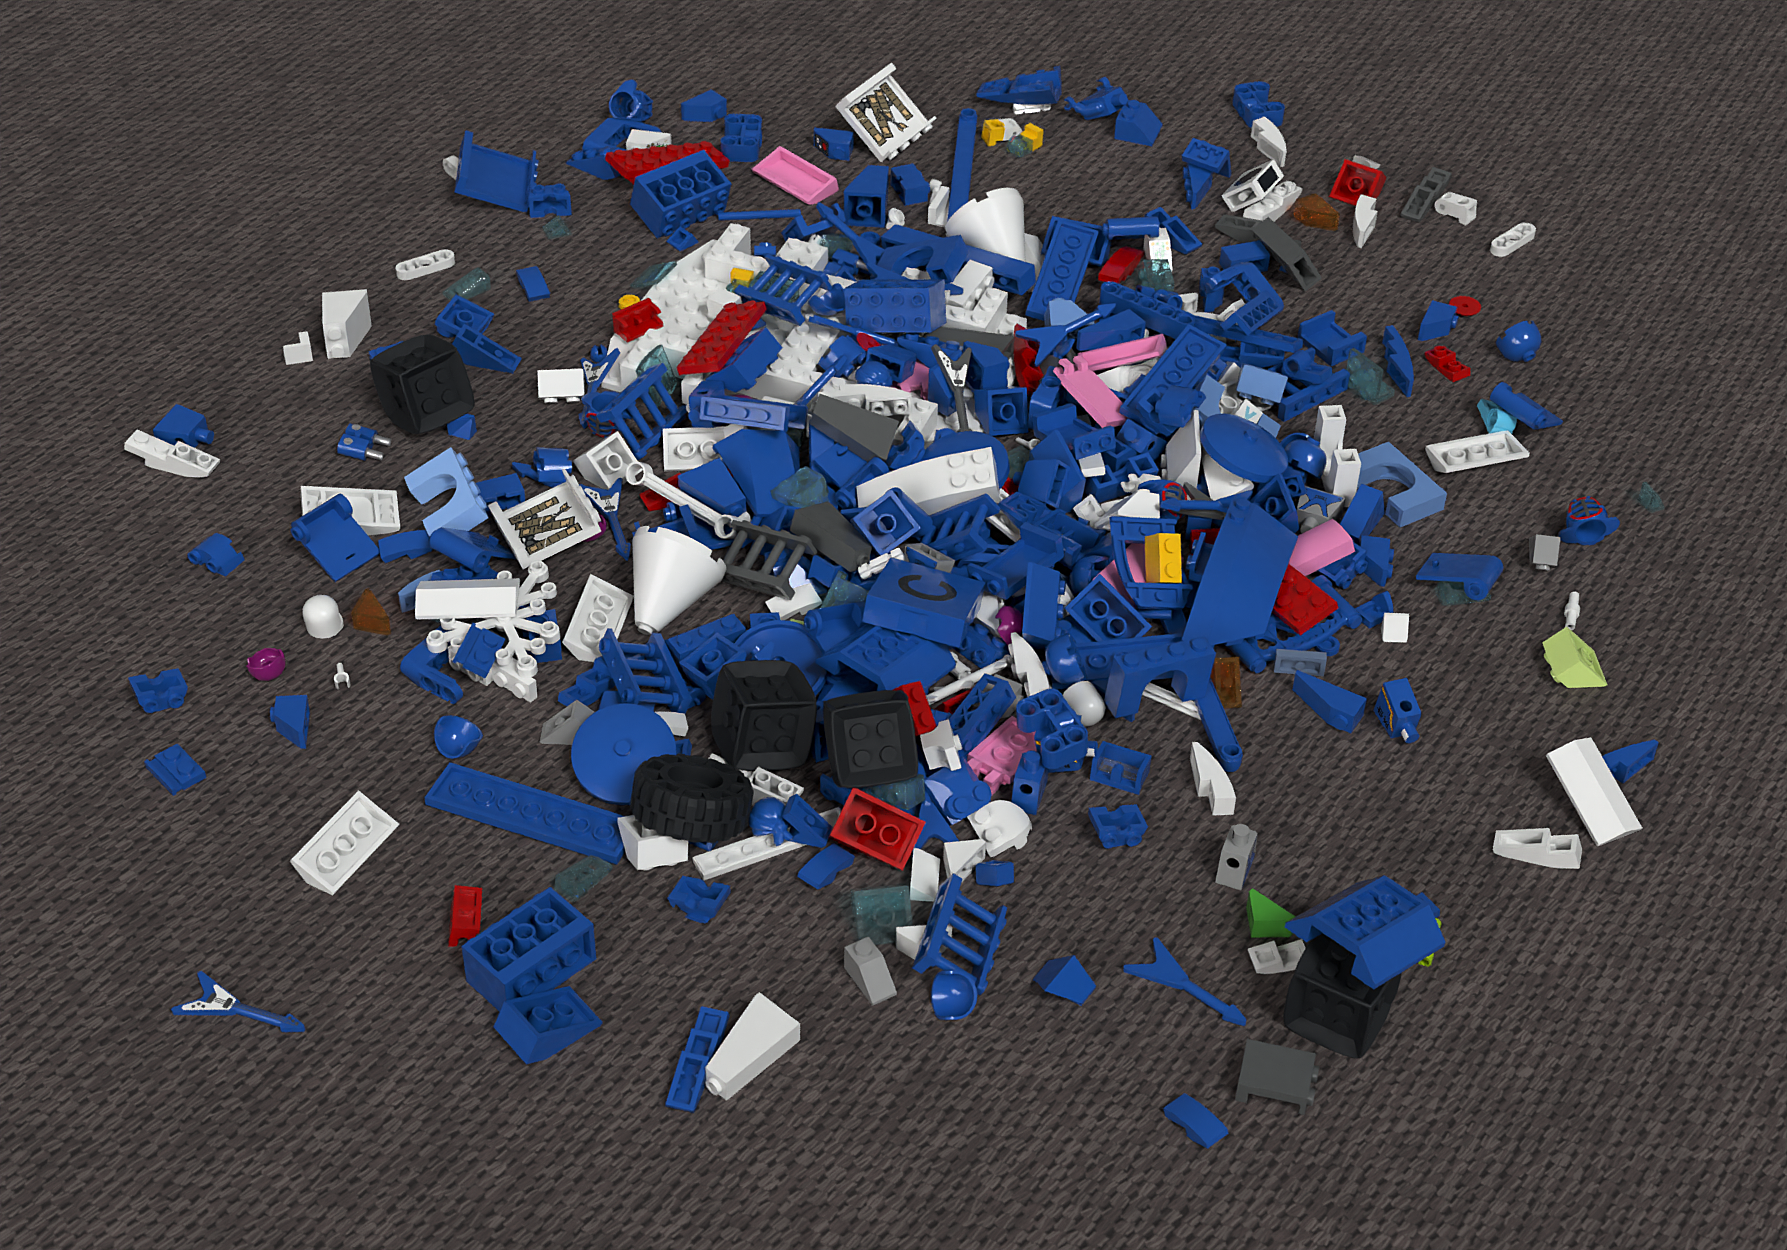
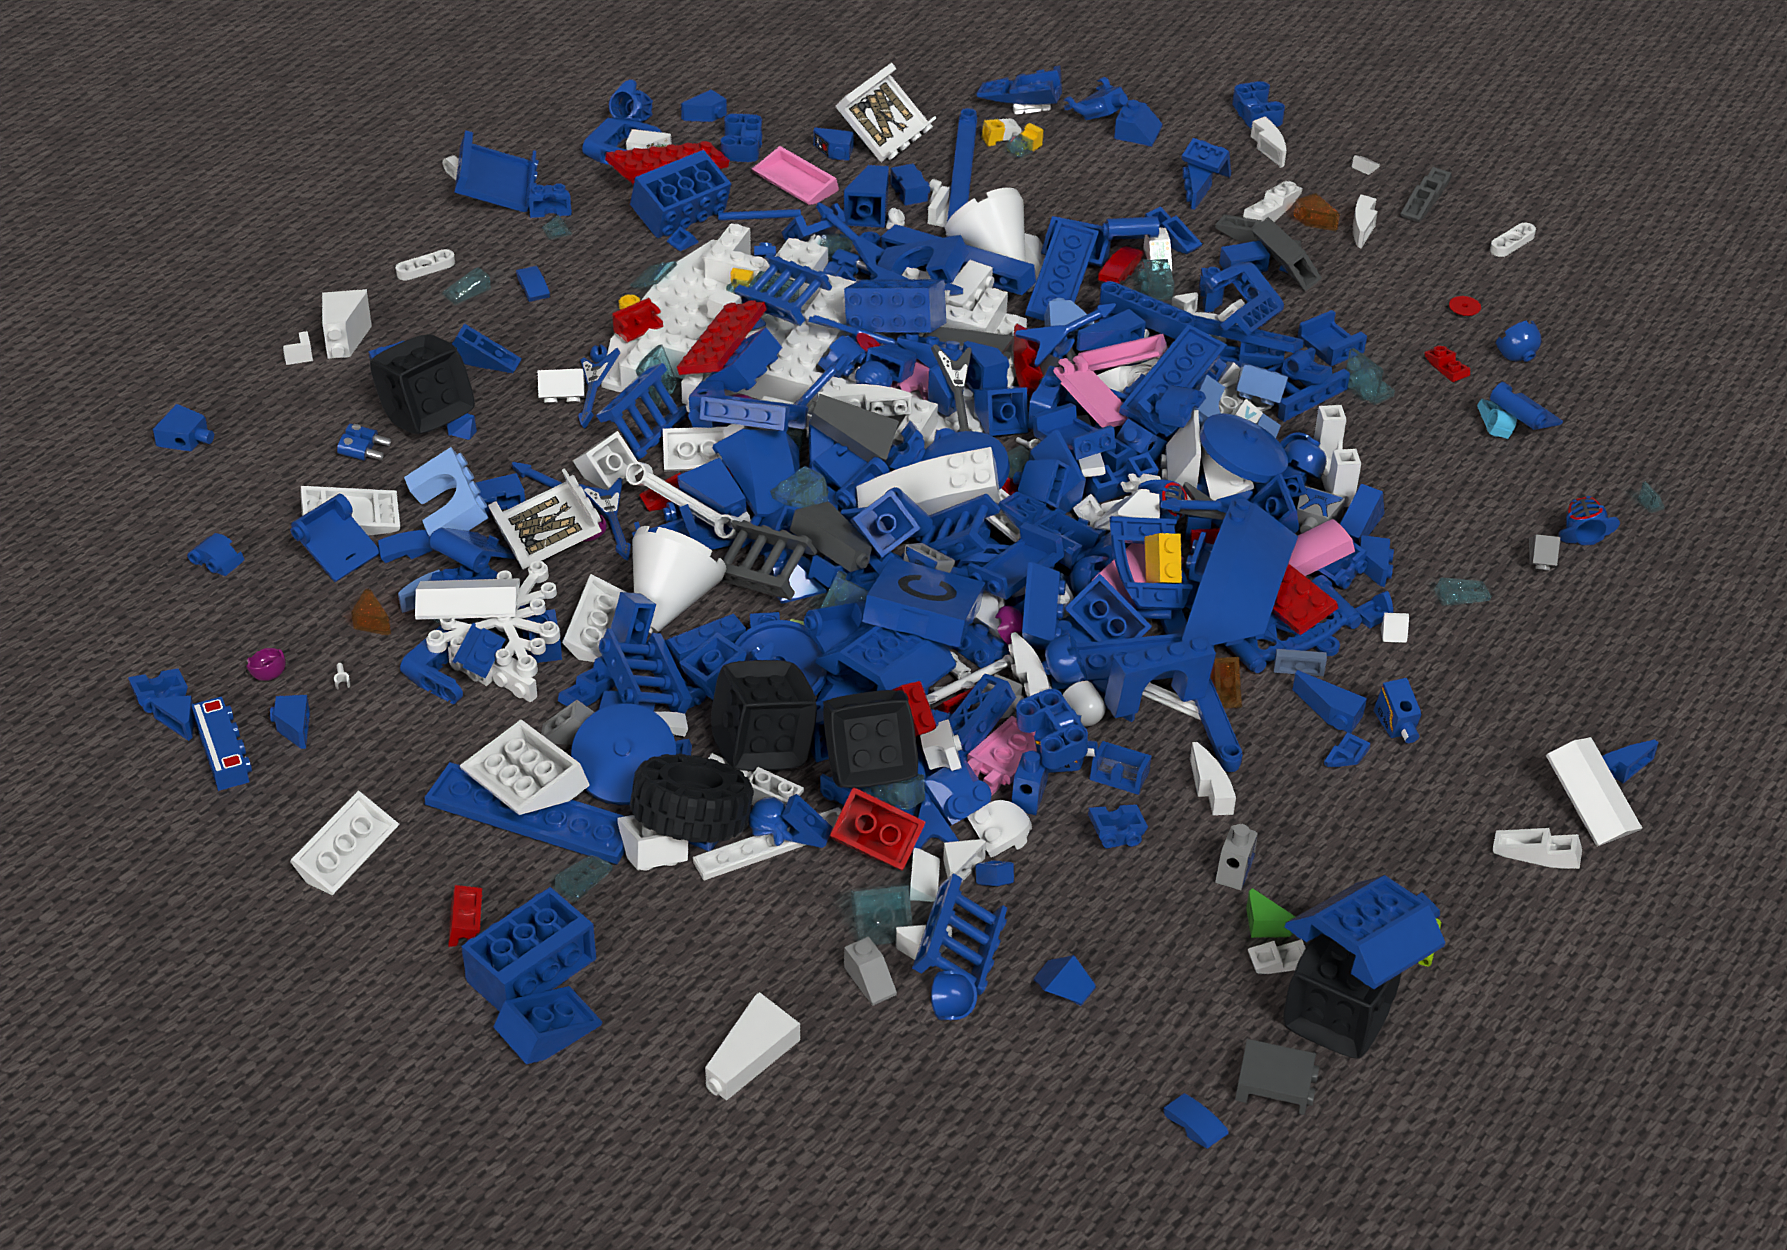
white slope [124,430,220,477] -> none
blue plate [144,744,206,796] -> none
blue piece [171,971,305,1032] -> none
white helmet [302,595,344,639] -> none
blue helmet [434,715,483,759] -> none
blue slope [435,294,494,338] -> none
blue cylinder [533,447,572,483] -> none
blue slope [566,146,621,180] -> none
blue piece [581,391,633,438] -> none
blue slope [665,1006,730,1113] -> none
blue cylinder [668,876,731,923] -> none
white slope [765,583,823,620] -> none
blue slope [797,843,855,889] -> none
blue helmet [808,283,845,316] -> none
white axle [858,548,904,579] -> none
blue piece [1123,938,1246,1026] -> none
blue bar [1135,285,1183,309] -> none
white brick [1222,159,1284,212] -> none
red slope [1329,159,1386,206] -> none
medium blue arch [1357,442,1447,527] -> none
blue slope [1382,325,1414,397] -> none
blue door [1416,553,1503,600] -> none
blue slope [1418,300,1459,341] -> none
white slope [1425,430,1529,473] -> none
white leg [1435,192,1477,225] -> none
yellowish green slope [1542,627,1607,688] -> none
white bar [1564,592,1580,630] -> none
none -> blue slope [150,695,194,741]
none -> blue brick [191,696,252,791]
none -> white slope [460,720,590,815]
none -> blue brick [611,592,656,644]
none -> blue slope [1324,732,1370,767]

